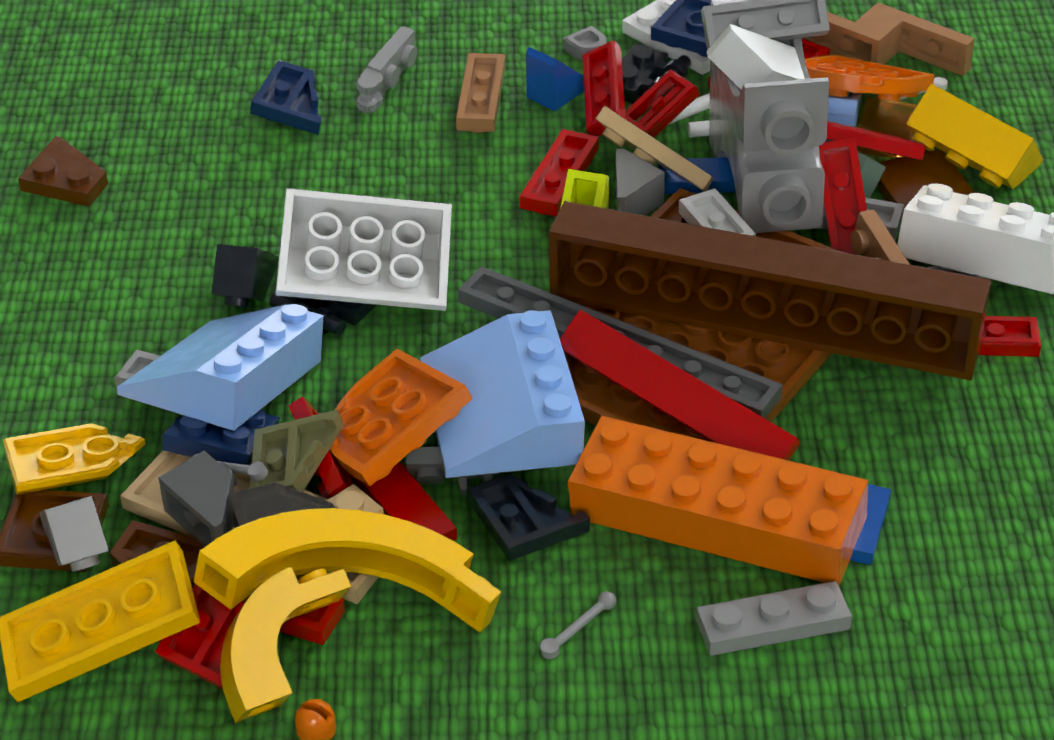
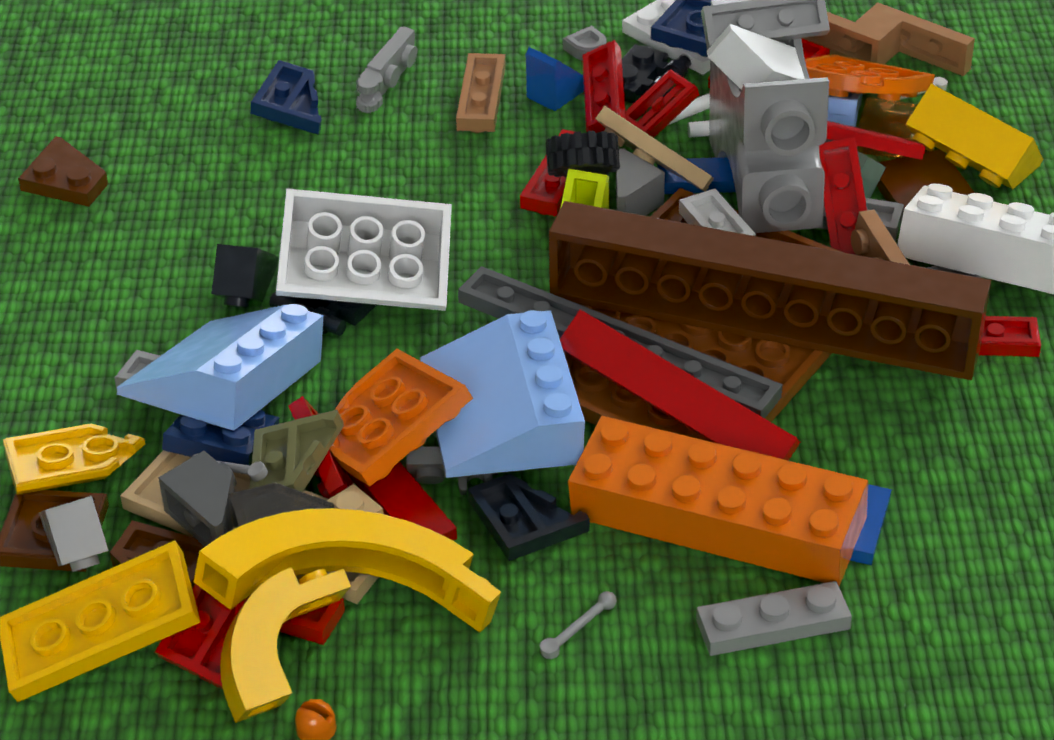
none -> black tyre [546,131,620,178]

